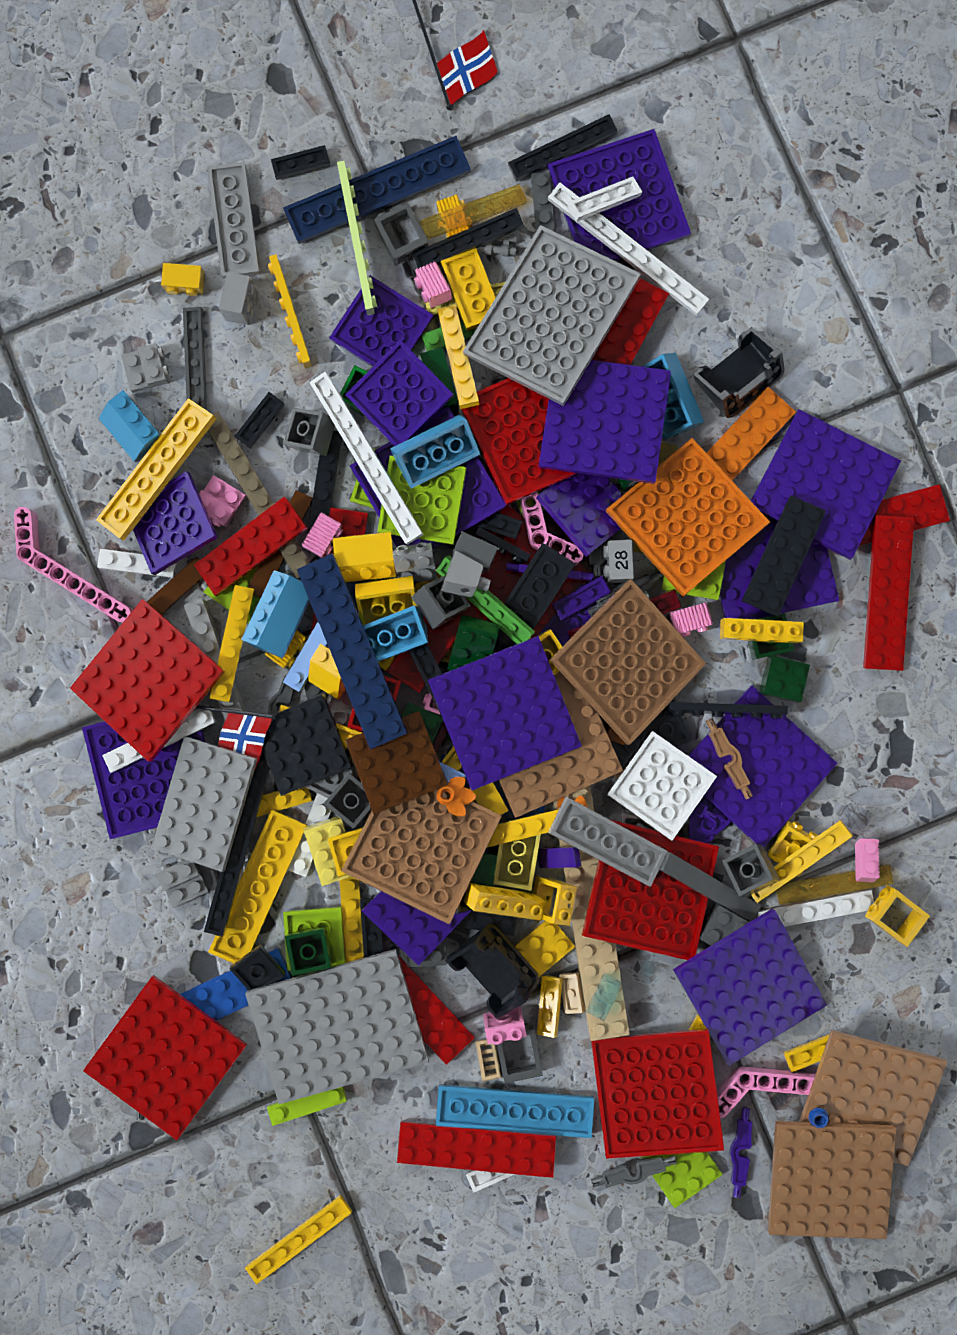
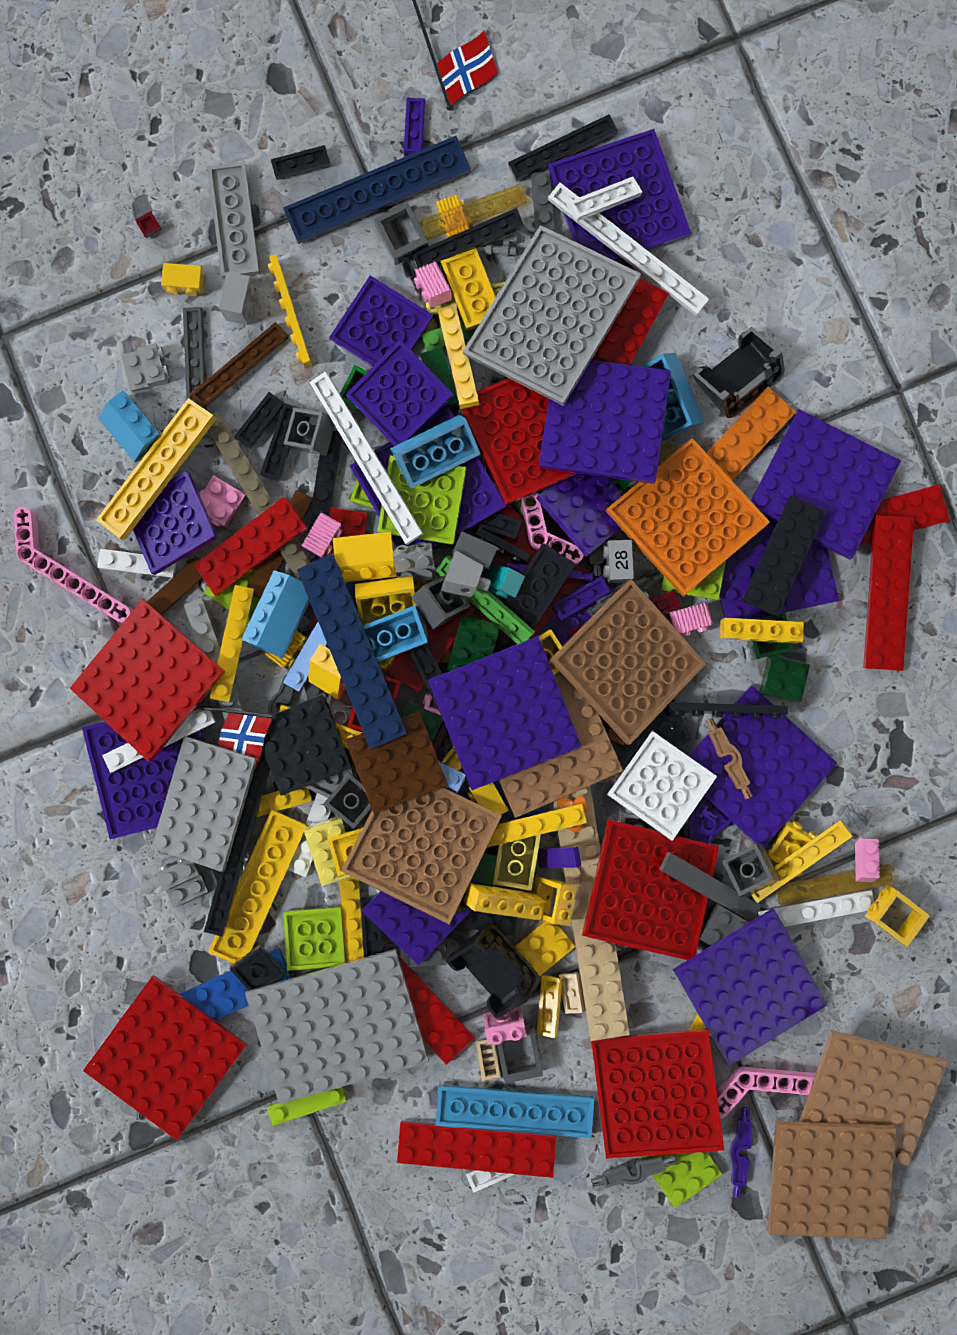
yellow plate [245,1195,352,1285] -> none
dark green brick [285,925,334,976] -> none
yellowish green plate [337,161,377,315] -> none
orange plate [436,777,476,816] -> none
light grey plate [548,797,668,887] -> none
clear light blue slope [586,973,622,1021] -> none
yellow plate [783,1034,830,1072] -> none
blue plate [808,1108,829,1128] -> none
none -> dark red plate [135,211,162,238]
none -> reddish brown tile [189,322,289,409]
none -> black plate [260,403,298,482]
none -> dark purple tile [403,98,425,155]
none -> teal brick [486,565,525,599]

